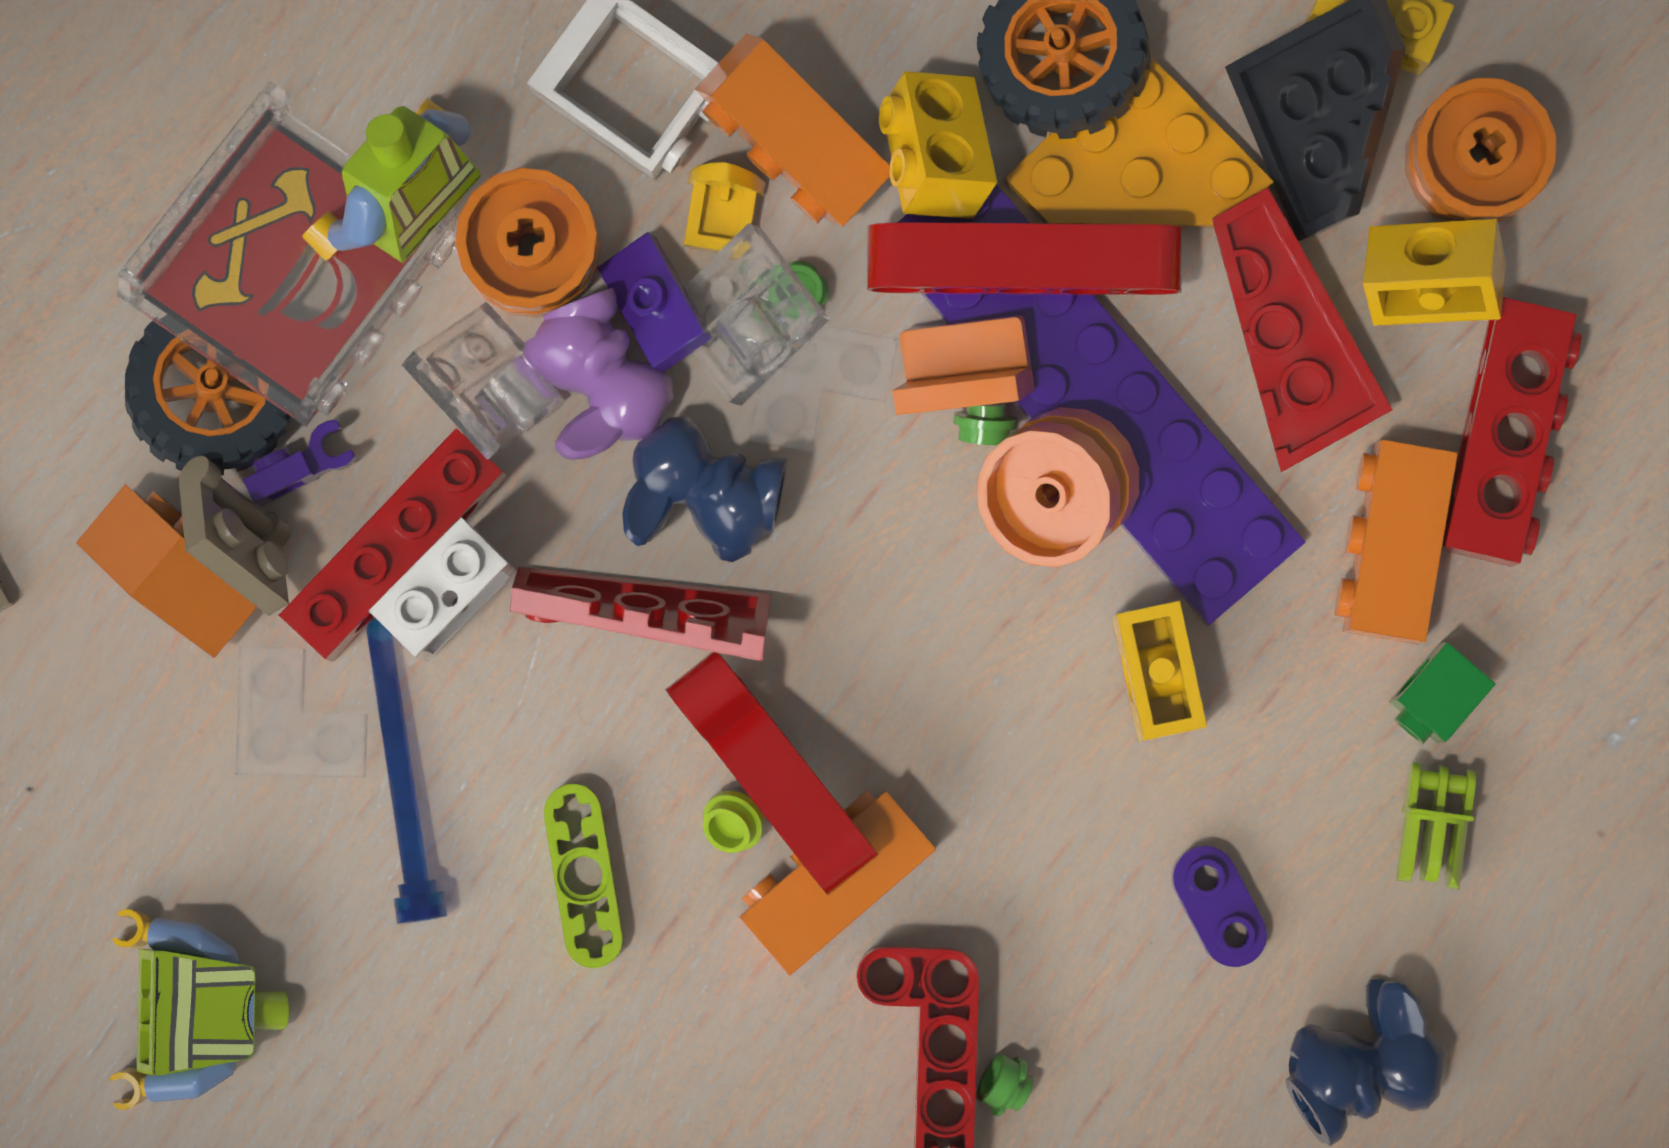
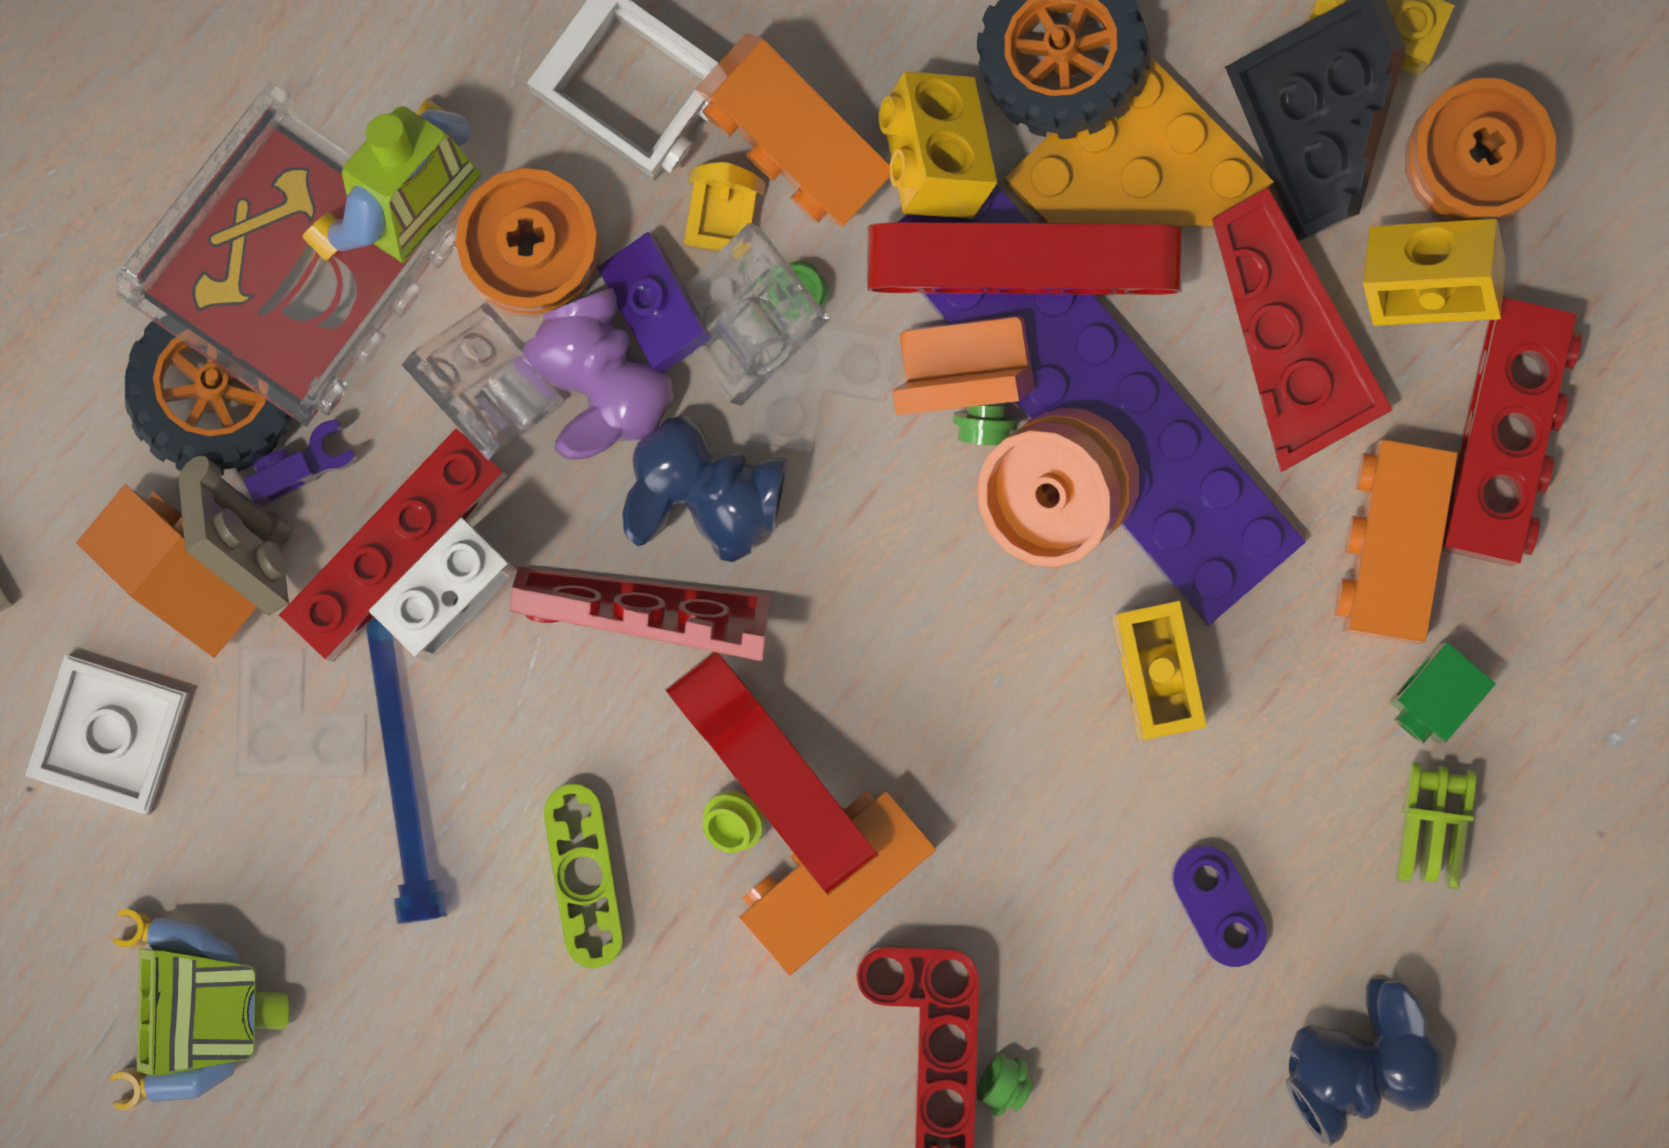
none -> white tile [25,654,189,815]

